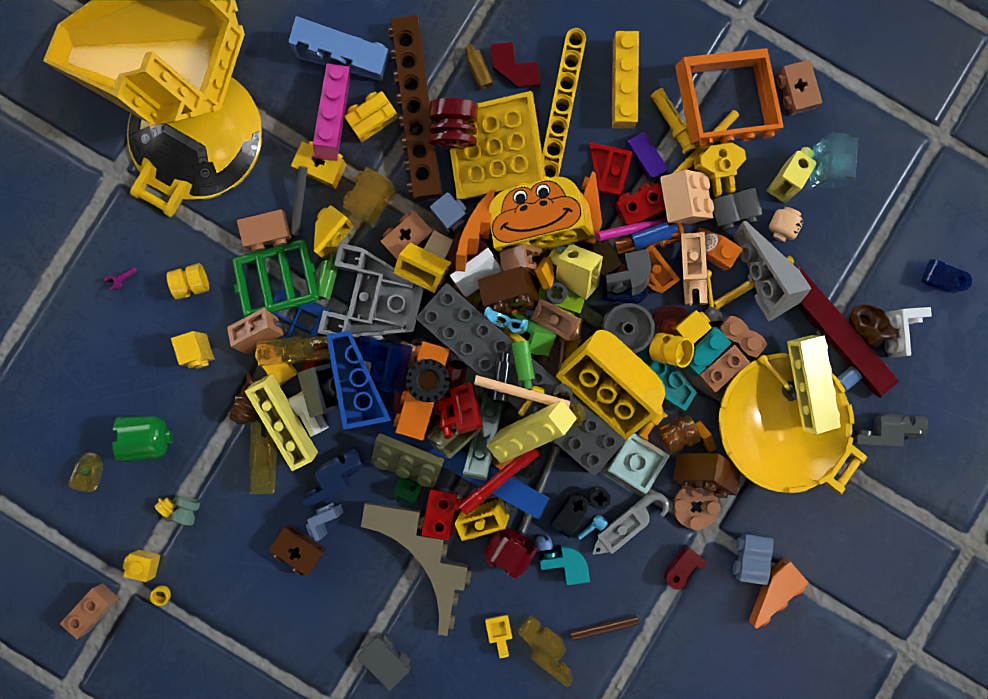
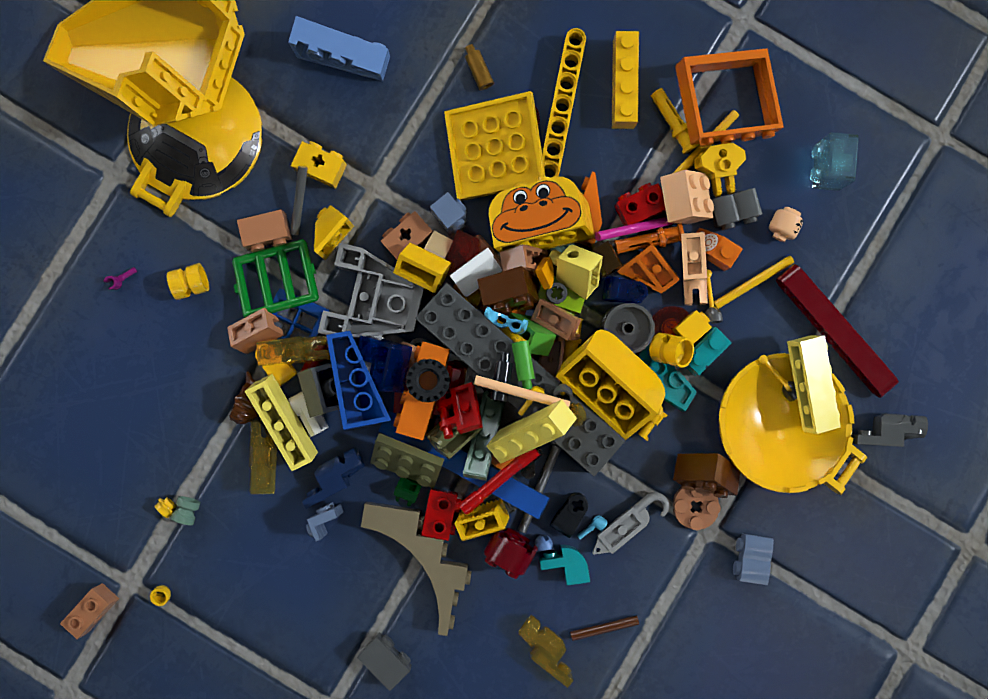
clear yellow rock [68,452,103,492] -> none
green cylinder [112,416,173,463] -> none
yellow brick [123,550,161,582] -> none
yellow brick [171,331,215,369] -> none
reddish brown brick [269,524,327,576] -> none
dark pink brick [313,63,350,161] -> none
bright green cylinder [316,253,338,299] -> none
clear yellow brick [343,167,395,228] -> none
yellow brick [344,91,399,143] -> none
reddish brown brick [388,15,442,201] -> none
dark red wheel [428,98,478,149] -> none
orange slope [456,190,495,272] -> none
yellow plate [485,614,512,658] -> none
dark red tile [491,42,540,88] -> none
black bush [588,486,611,509] -> none
red wing [590,142,633,197] -> none
dark grey brick [605,249,651,296] -> none
light aqua tile [606,433,670,494] -> none
dark purple slope [625,132,669,182] -> none
blue cylinder [631,223,678,250] -> none
clear orange wheel [658,415,701,455] -> none
dark red leg [664,545,707,590] -> none
light orange tile [694,421,717,453] -> none
nougat brick [695,345,750,393] -> none
nougat brick [717,316,767,358] -> none
light grey wedge [733,221,811,321] -> none
orange slope [749,558,809,629] -> none
light yellow torso [766,147,817,203] -> none
nougat brick [777,59,823,116] -> none
medium blue hinge [837,366,862,391] -> none
reddish brown hair [850,304,896,348] -> none
white bracket [884,307,932,357] -> none
clear blue piece [921,259,972,293] -> none

